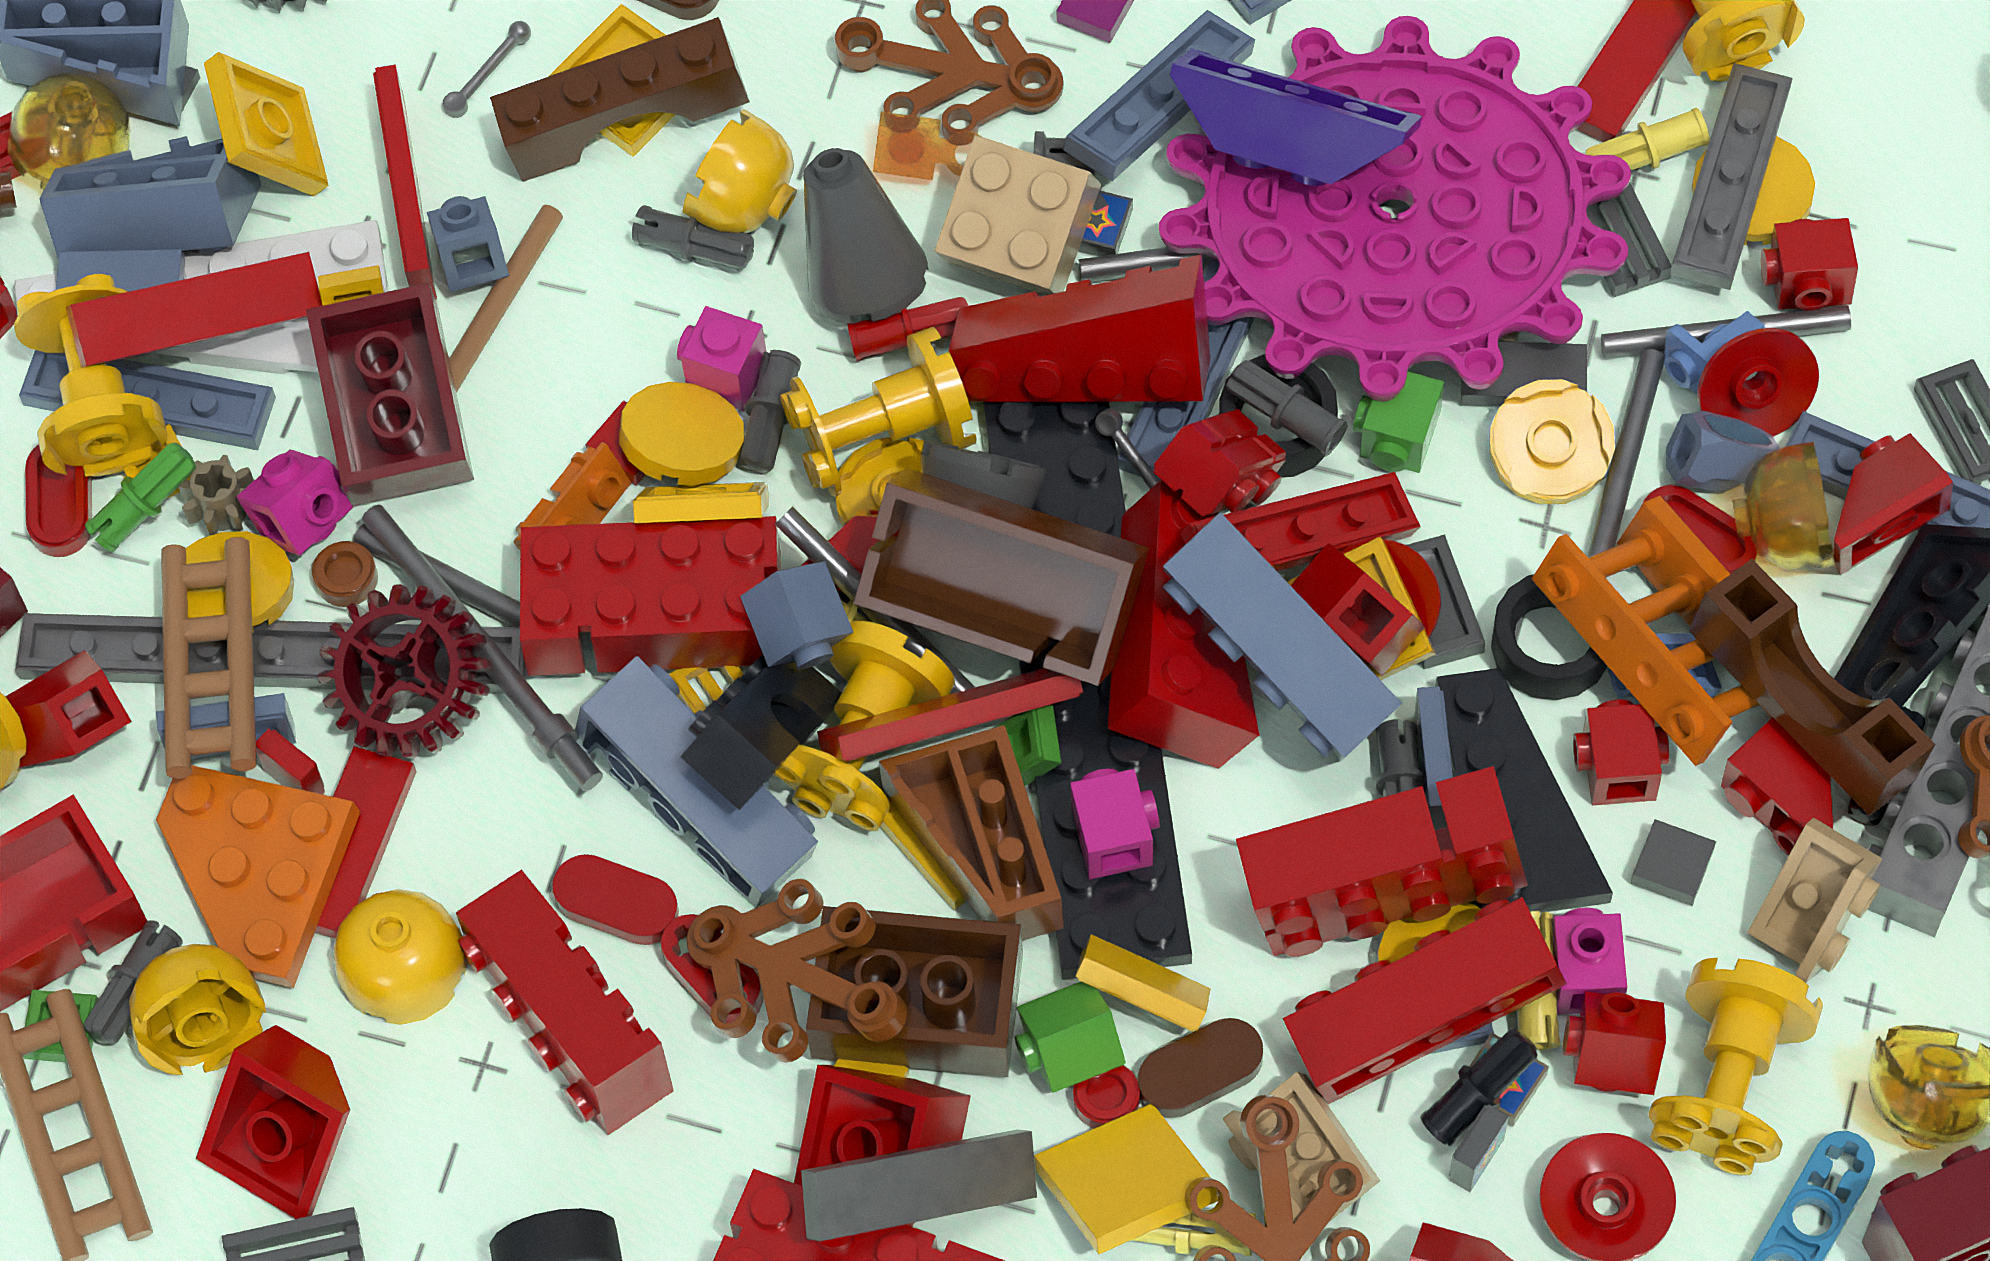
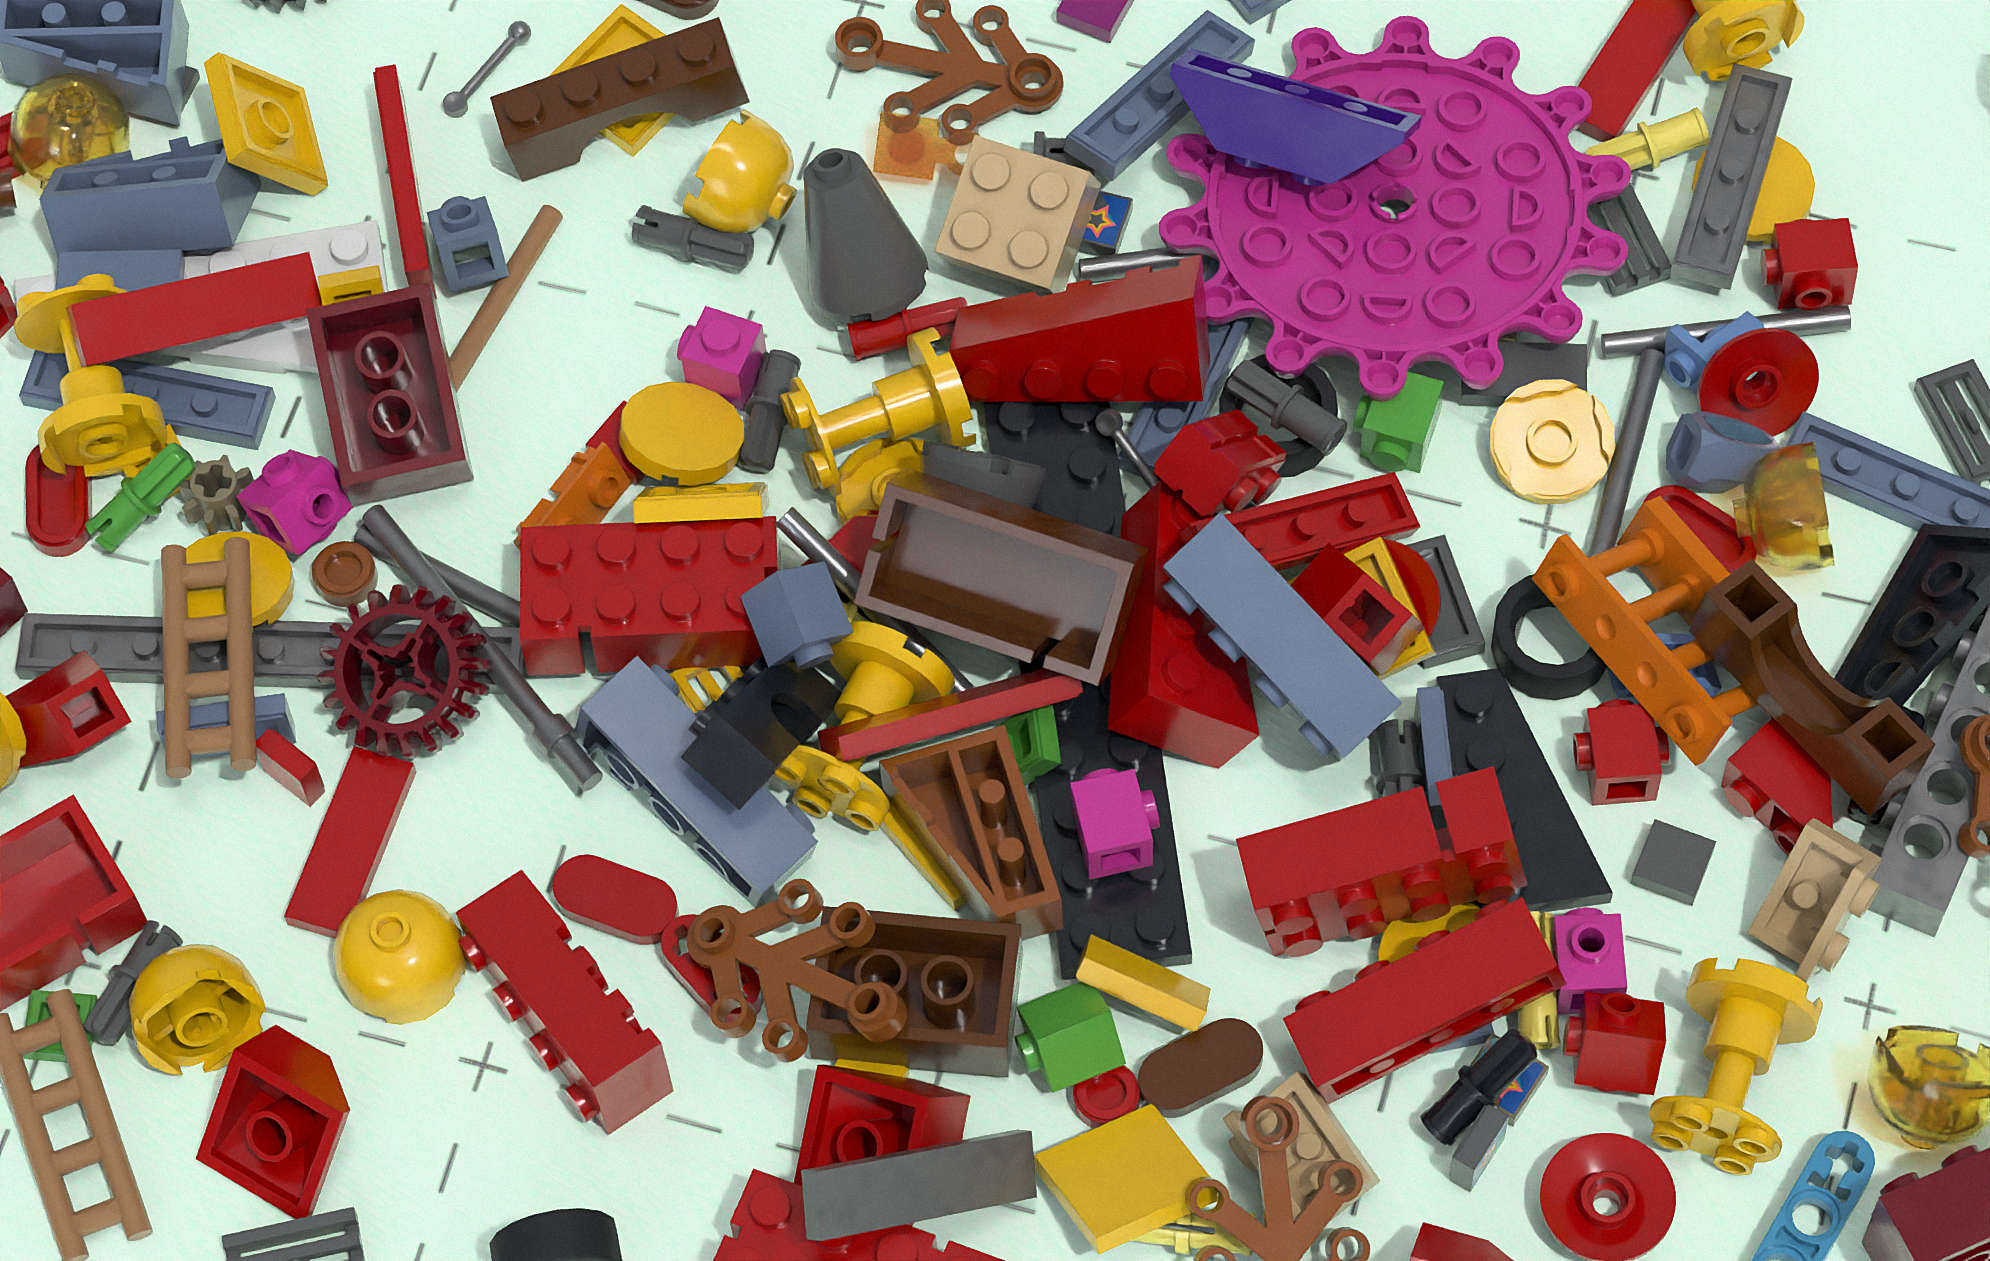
orange plate [156,765,361,988] -> none
red slope [1834,433,1953,576] -> none

